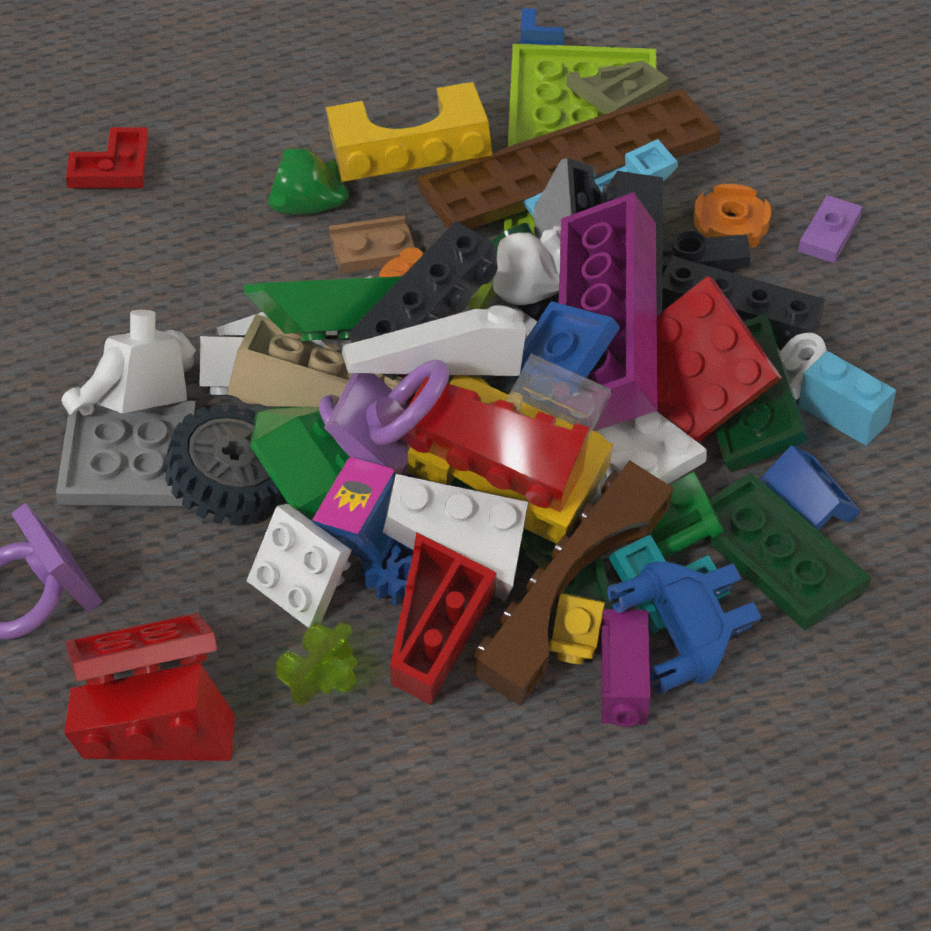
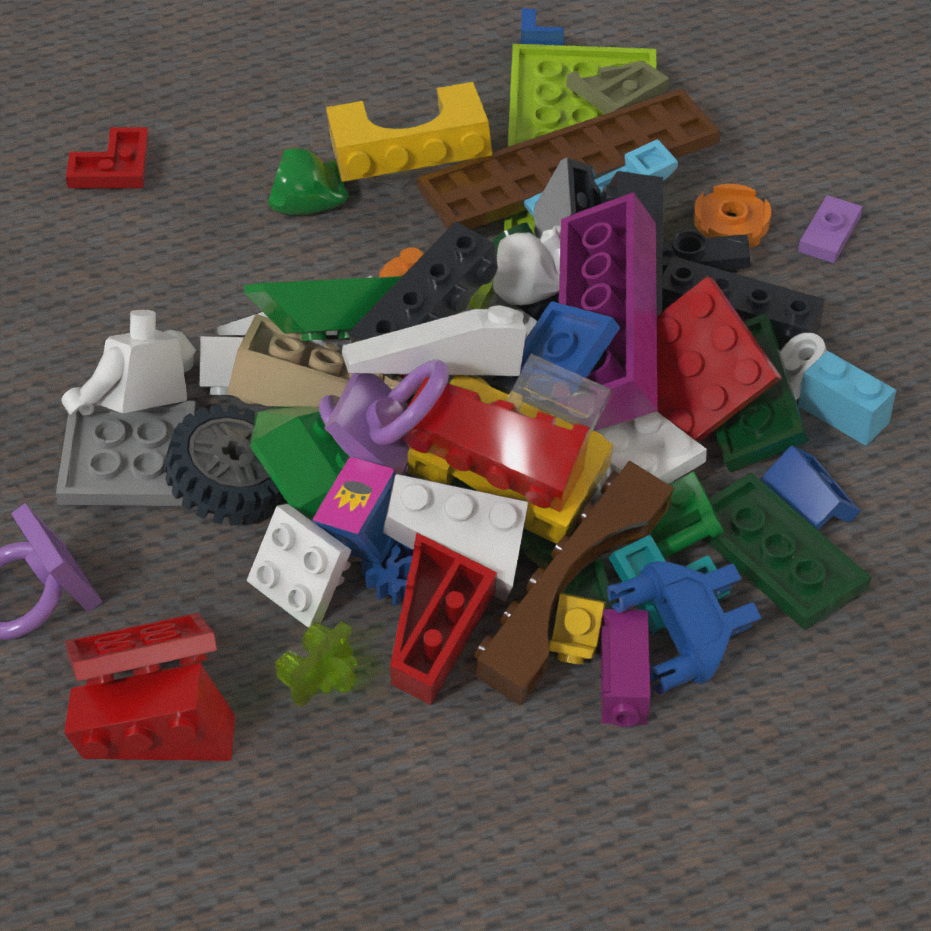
medium nougat plate [329,215,415,274] -> none

